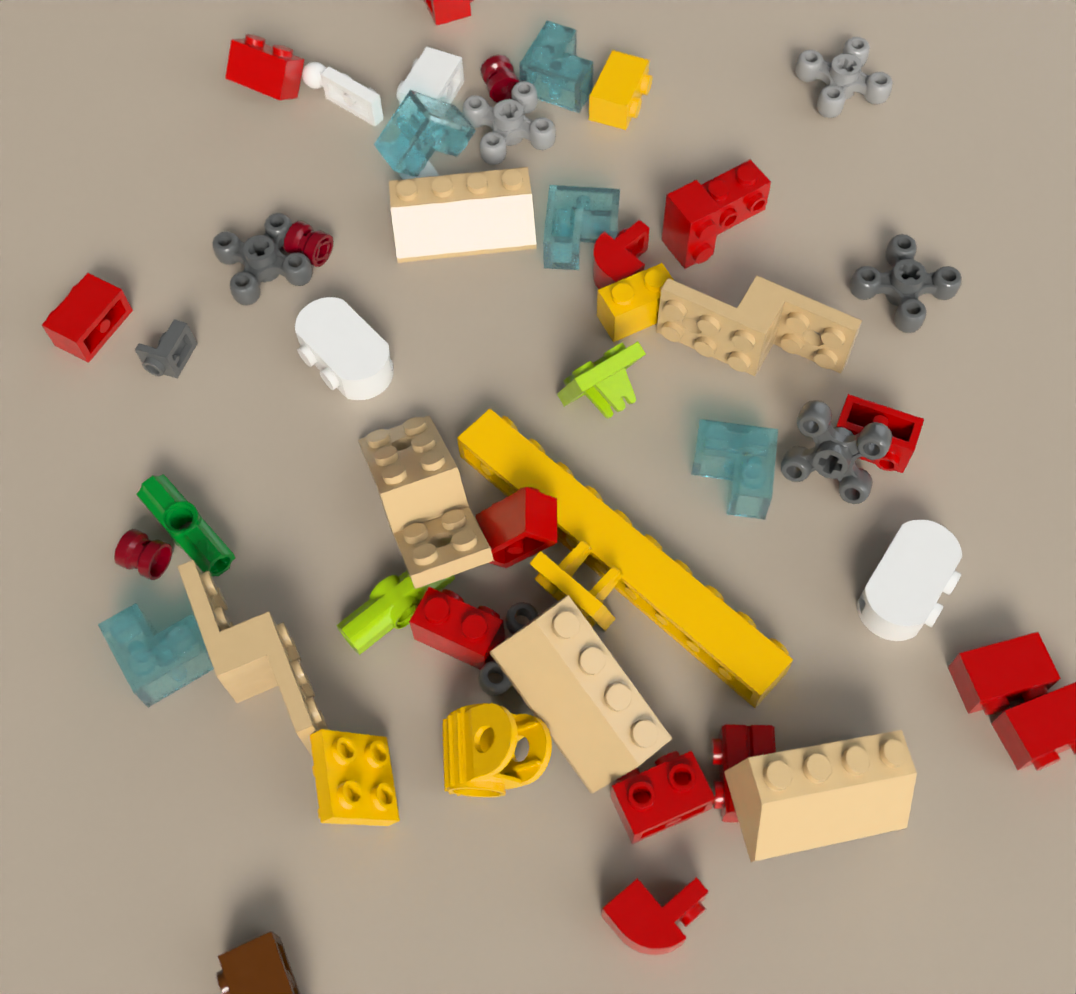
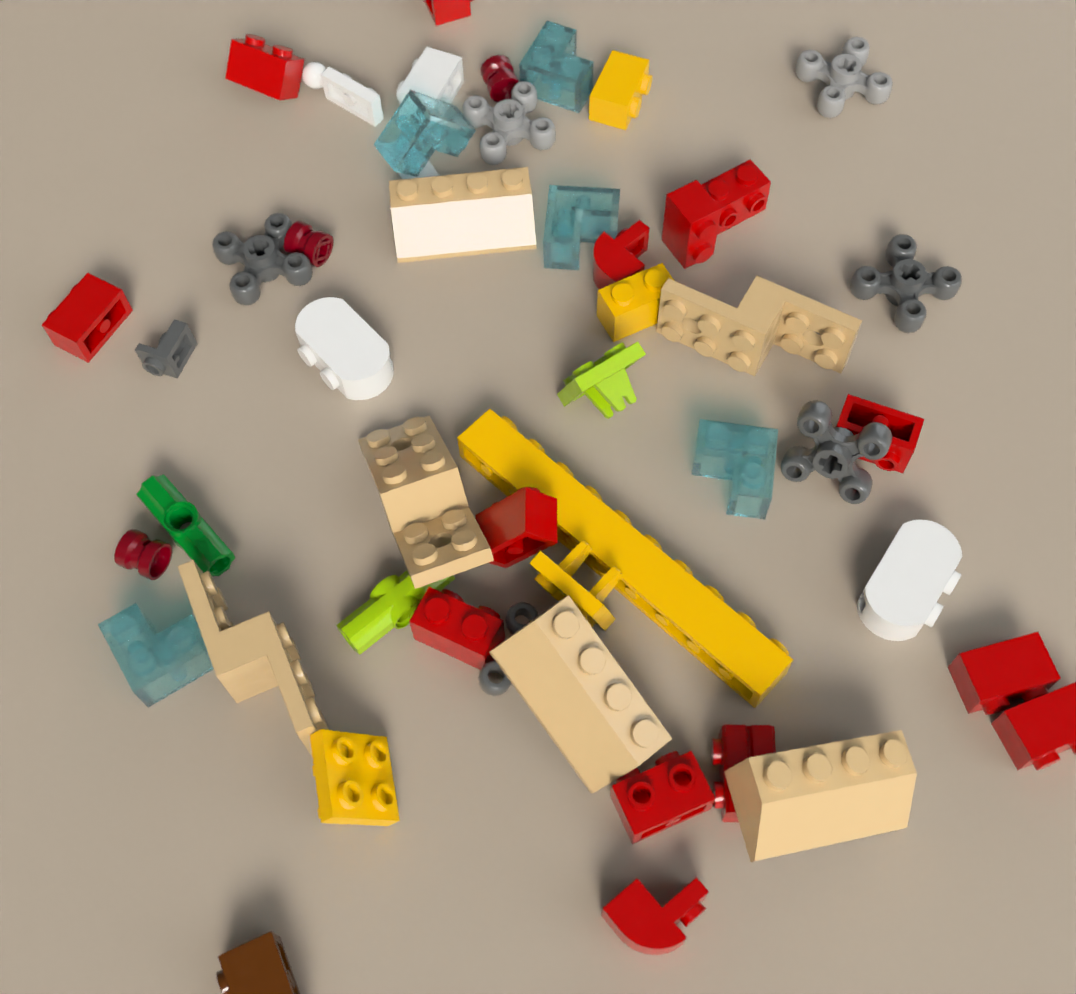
yellow piece [442,703,552,797] -> none

